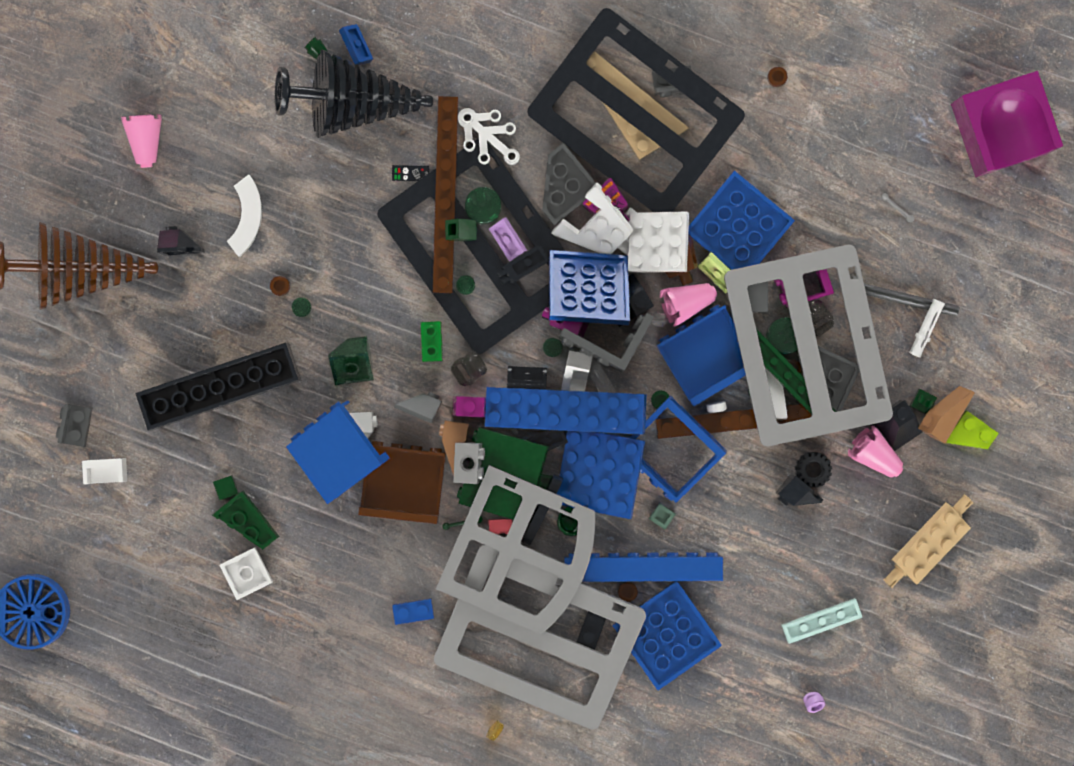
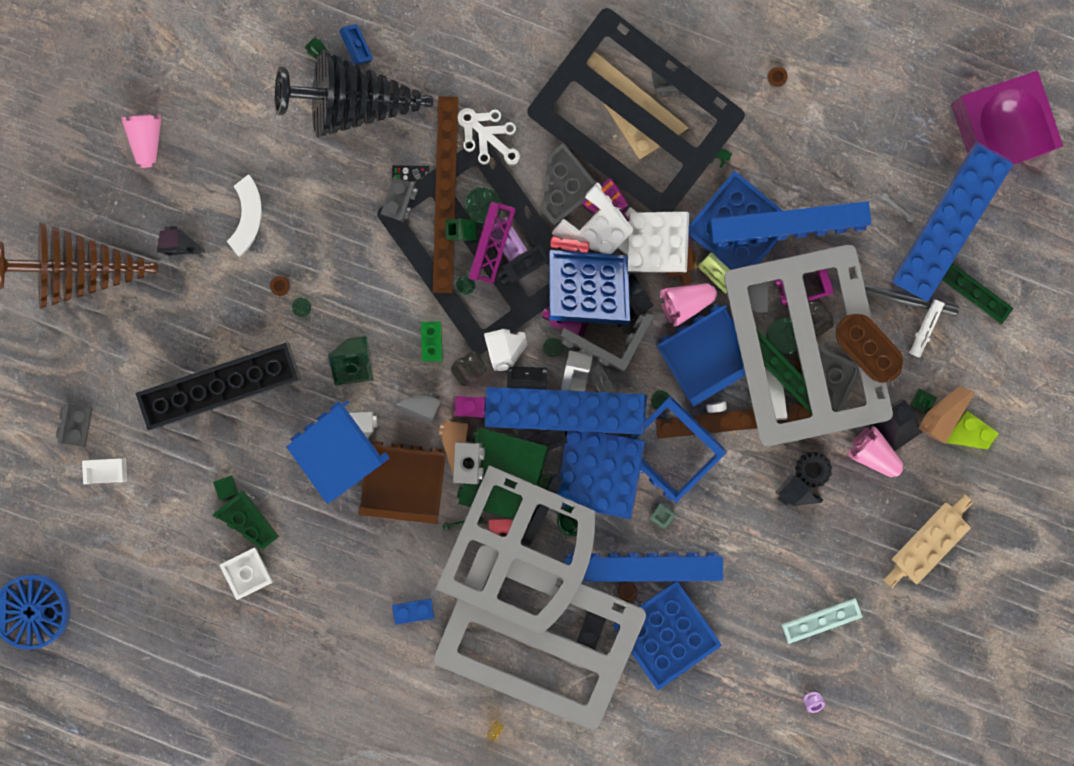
none -> dark grey bracket [381,177,418,222]
none -> magenta fence [469,202,516,284]
none -> white slope [484,329,528,371]
none -> coral axle [550,237,589,253]
none -> blue brick [709,201,872,247]
none -> dark green tile [711,148,732,168]
none -> reddish brown tile [836,314,903,383]
none -> blue brick [892,141,1013,302]
none -> dark green tile [941,263,1014,324]

